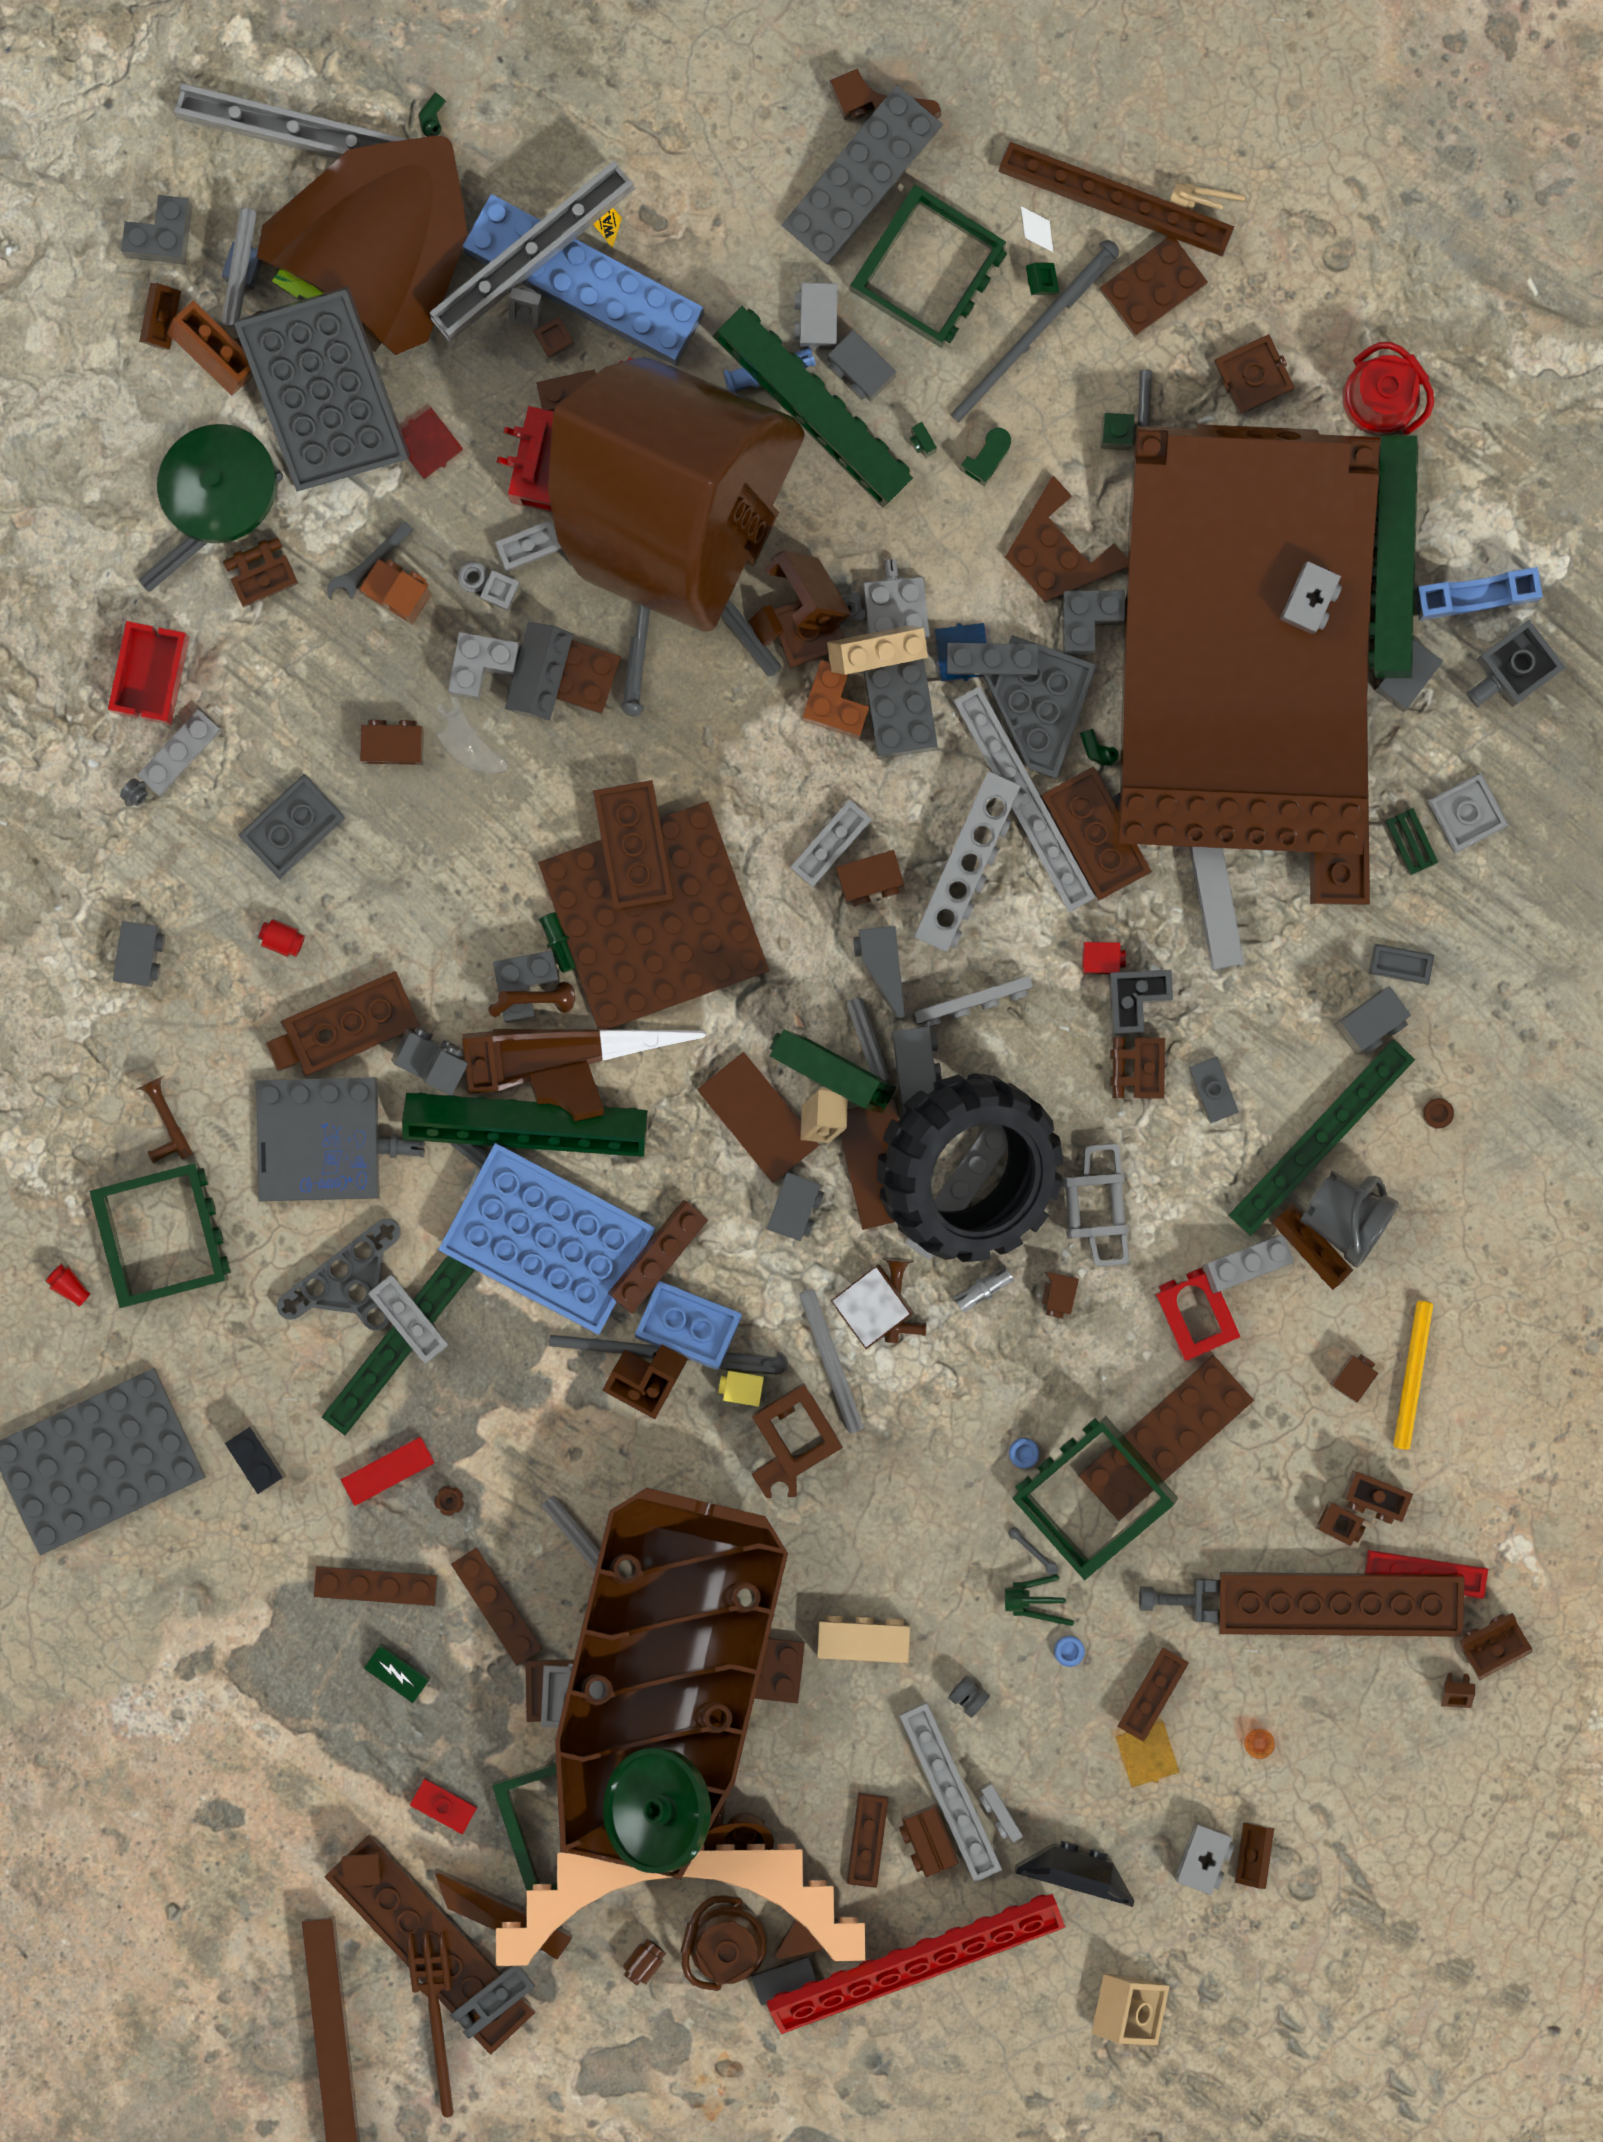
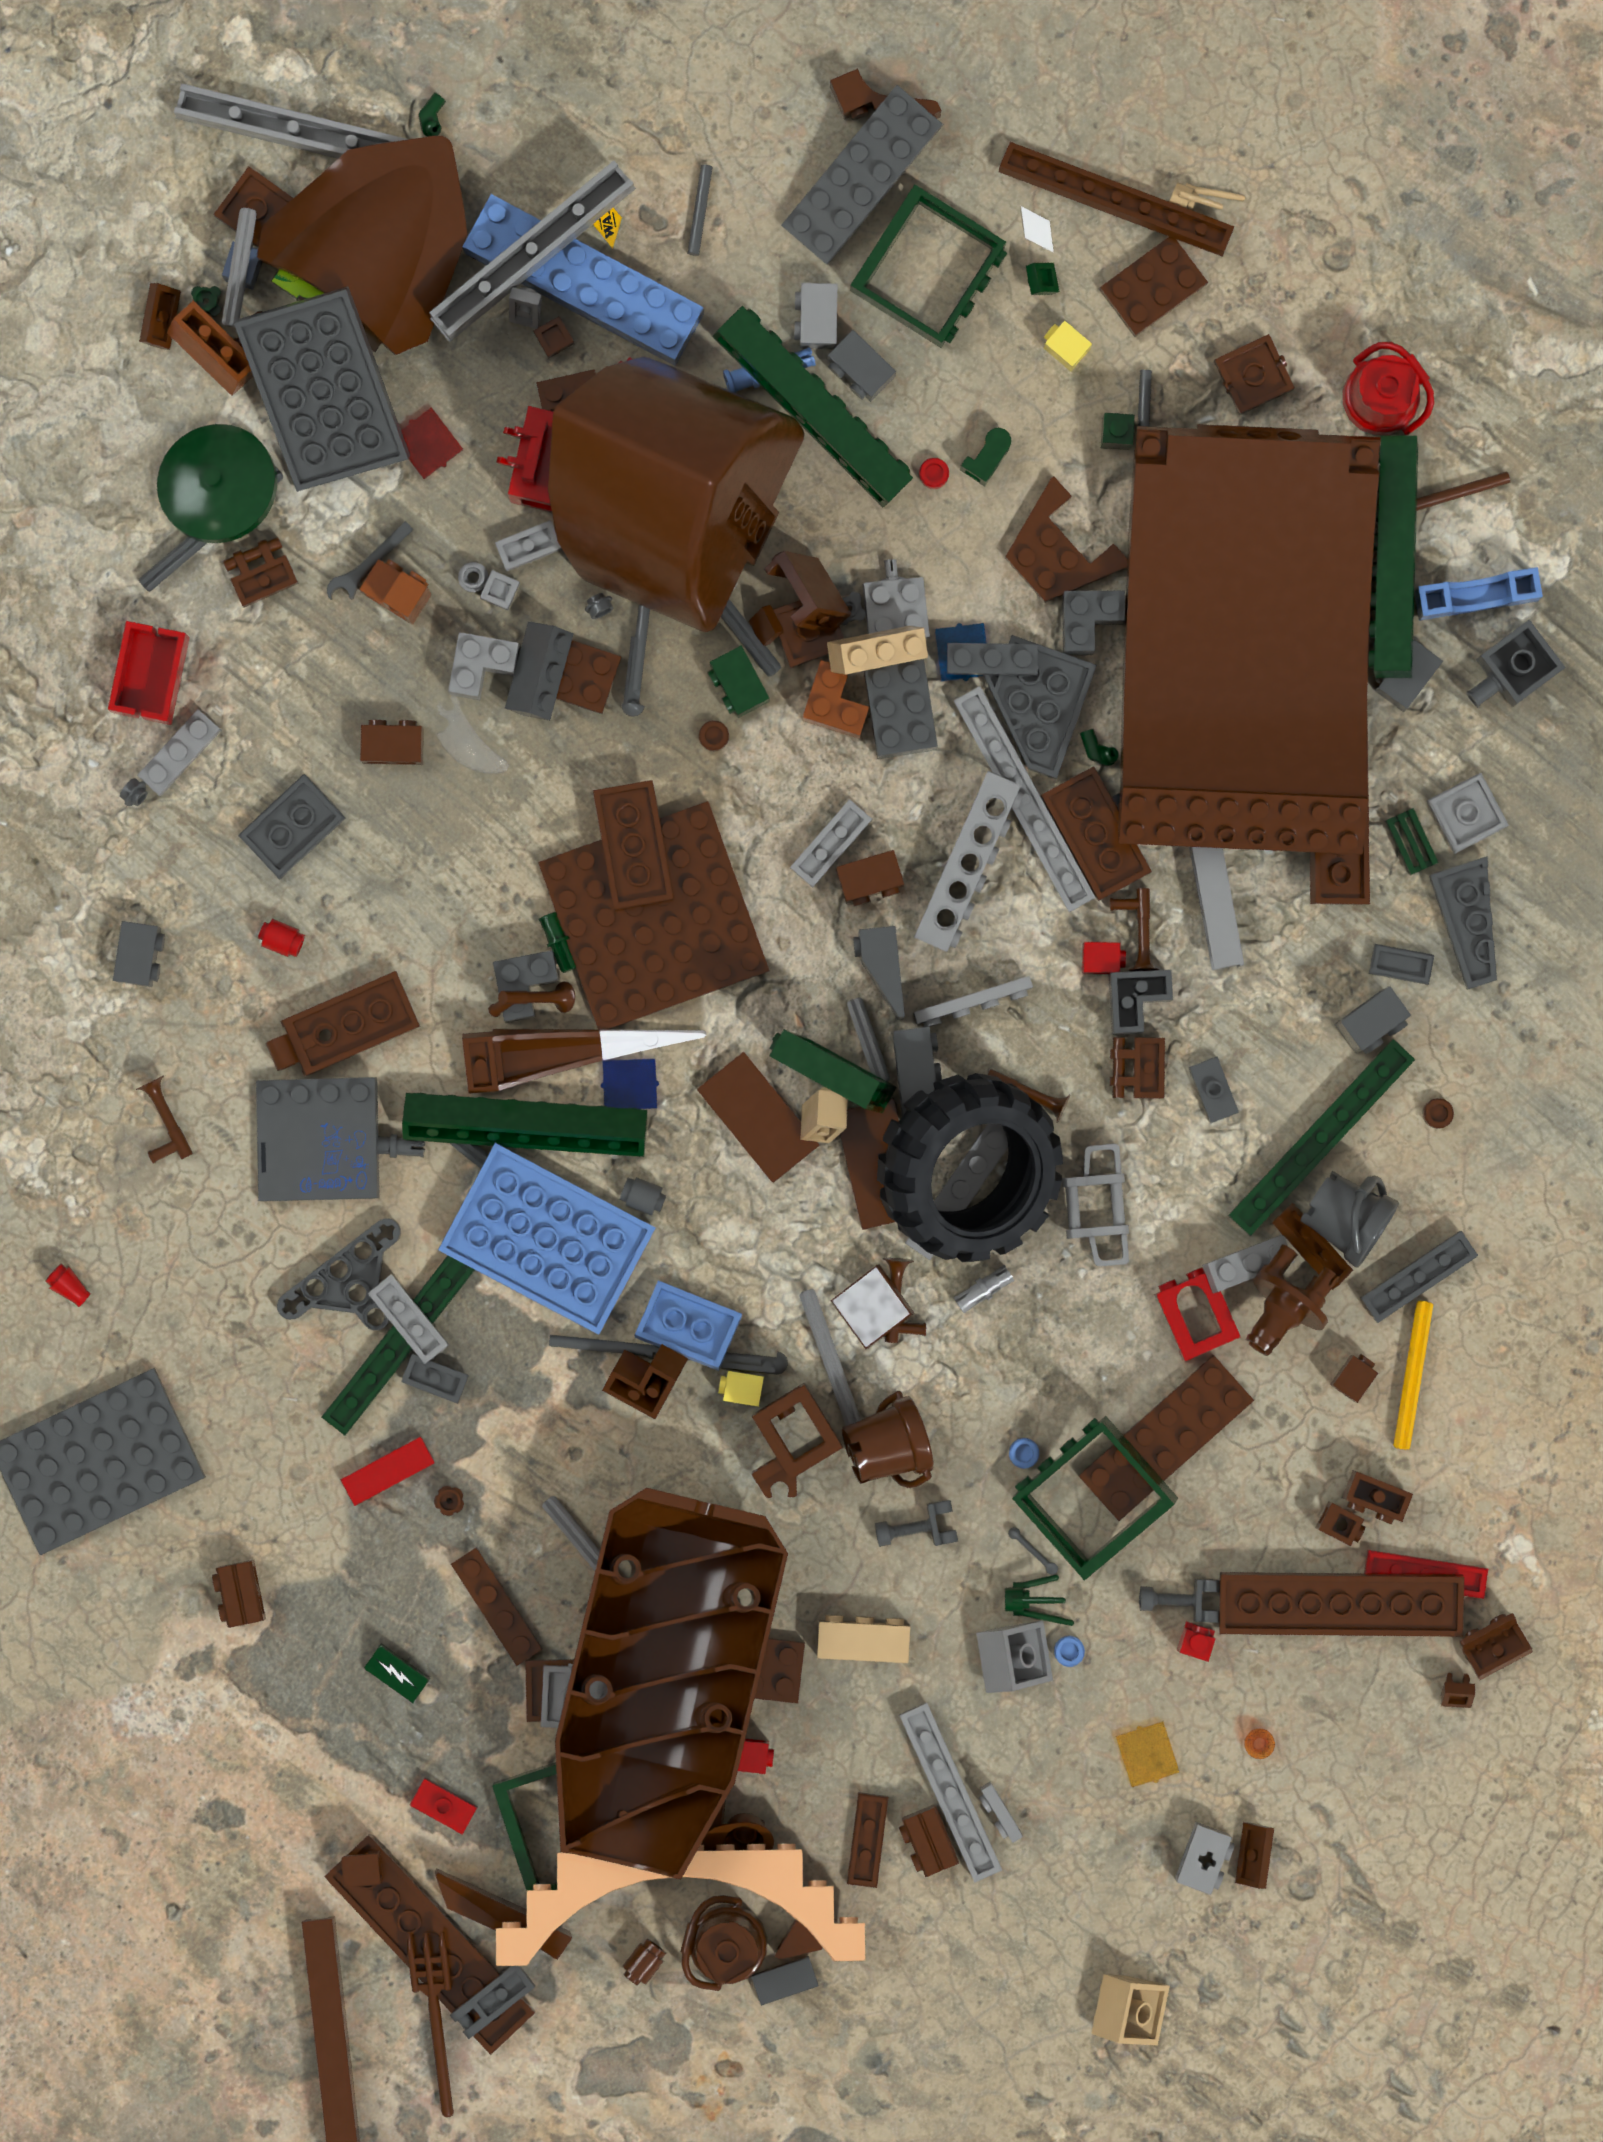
dark green window [89,1163,231,1308] -> none
dark grey brick [121,195,192,265] -> none
black brick [225,1426,286,1494] -> none
reddish brown plate [314,1566,438,1606] -> none
dark grey brick [391,1027,468,1096] -> none
reddish brown tile [529,1062,604,1121] -> none
dark green dish [603,1748,711,1873] -> none
reddish brown plate [607,1200,708,1314] -> none
red plate [766,1894,1066,2034] -> none
dark grey brick [767,1172,825,1242] -> none
dark green plate [909,422,937,458] -> none
dark grey wheel [948,1675,990,1718] -> none
dark grey bar [951,240,1119,423] -> none
black wedge [1014,1840,1135,1907] -> none
reddish brown window [1041,1271,1079,1319] -> none
reddish brown plate [1117,1648,1189,1742] -> none
light grey brick [1279,562,1342,634] -> none
none -> dark green plate [191,286,221,316]
none -> reddish brown brick [212,1560,266,1628]
none -> reddish brown plate [213,166,293,248]
none -> dark grey plate [401,1354,469,1404]
none -> dark grey plate [585,593,614,619]
none -> clear blue piece [601,1059,659,1109]
none -> dark grey brick [619,1177,667,1215]
none -> dark grey bar [687,165,713,256]
none -> reddish brown tile [699,721,729,752]
none -> dark green brick [707,645,770,718]
none -> red brick [738,1738,774,1774]
none -> reddish brown piece [842,1391,934,1489]
none -> dark grey bar [875,1500,958,1547]
none -> red tile [919,458,949,489]
none -> light grey slope [976,1621,1053,1693]
none -> reddish brown piece [988,1069,1070,1123]
none -> light yellow brick [1044,321,1092,372]
none -> reddish brown piece [1110,888,1160,972]
none -> red brick [1177,1621,1216,1662]
none -> reddish brown piece [1246,1244,1340,1356]
none -> dark grey plate [1360,1231,1478,1323]
none -> reddish brown bar [1417,471,1510,511]
none -> dark grey wing [1429,856,1497,990]

